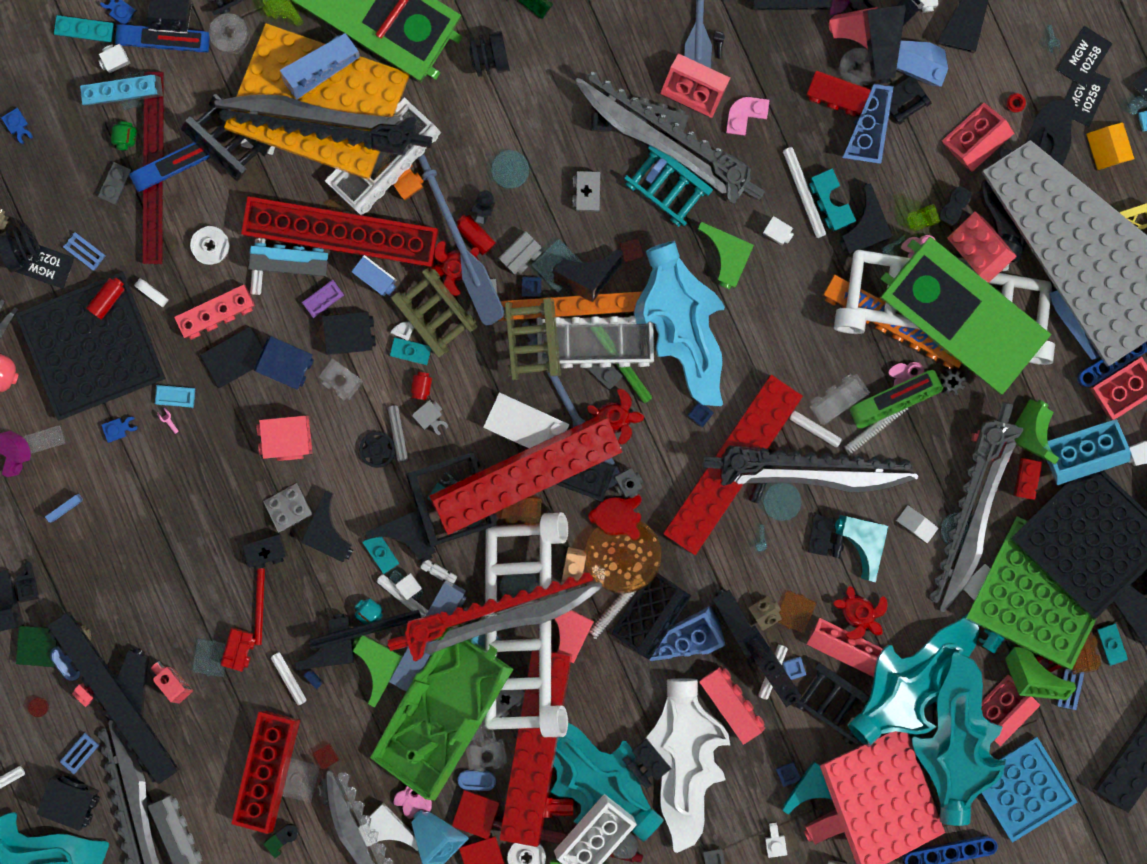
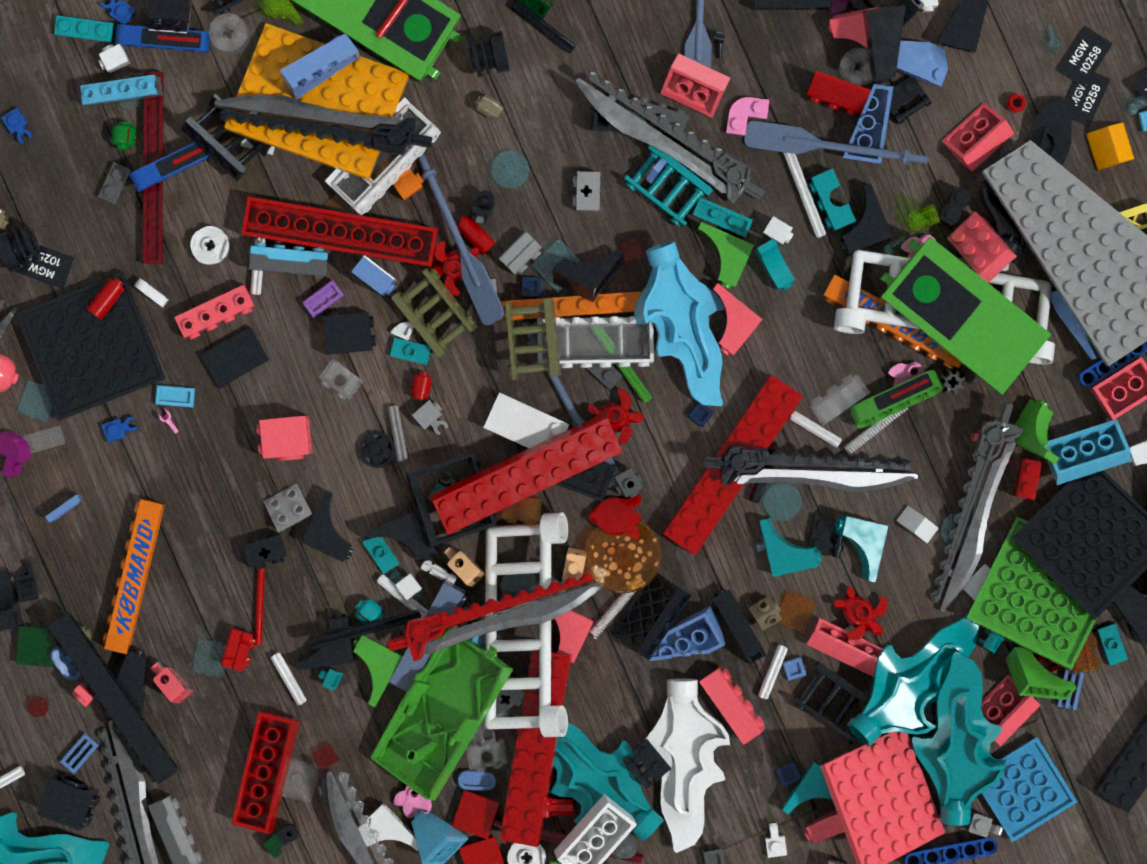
medium blue tile [63,232,106,271] -> none
dark blue brick [254,335,314,390] -> none
dark blue tile [304,669,323,689] -> none
black fence [739,625,802,707] -> none
none -> clear light blue piece [17,380,52,422]
none -> orange brick [102,499,165,654]
none -> teal tile [318,669,343,690]
none -> light nougat torso [443,546,485,588]
none -> dark tan brick [475,94,504,120]
none -> black axle [511,0,576,53]
none -> teal plate [693,197,753,238]
none -> coral arch [712,283,763,356]
none -> sand blue piece [744,121,929,165]
none -> teal arch [754,238,795,291]
none -> teal arch [760,517,822,577]
none -> light grey brick [966,811,1003,838]

